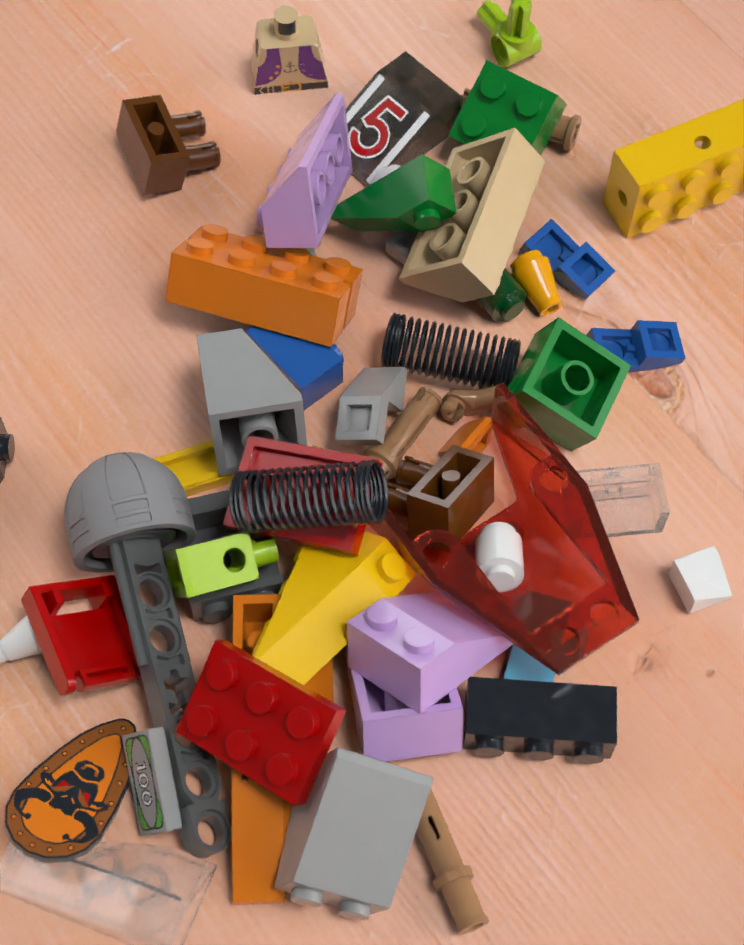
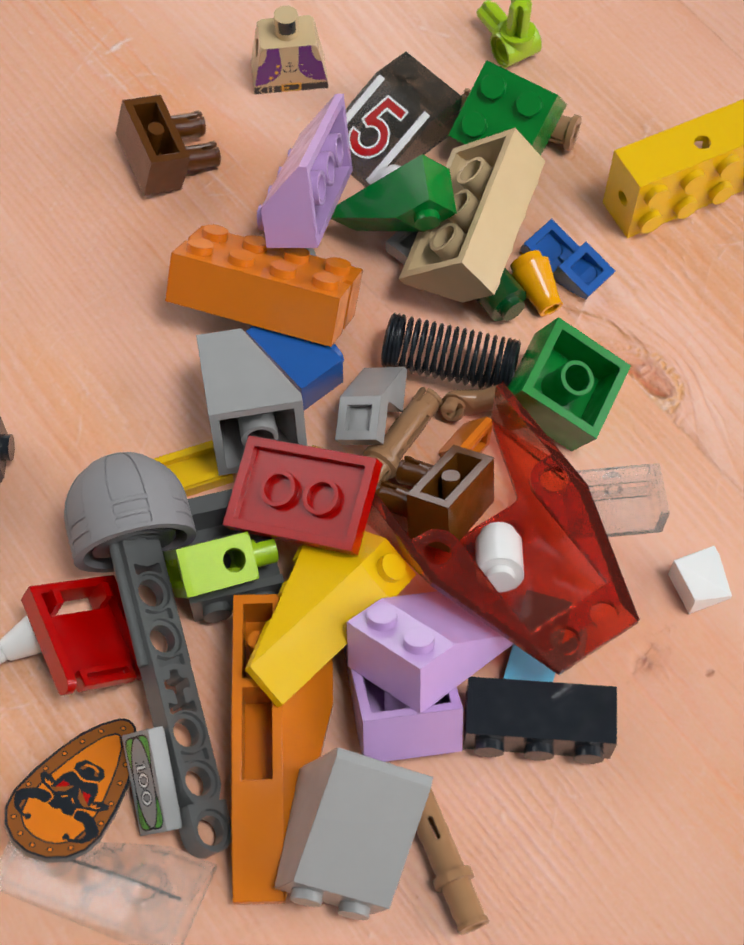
red plate [176,640,346,806] -> none
black piece [229,459,388,533] -> none
blue slope [586,320,686,373] -> none

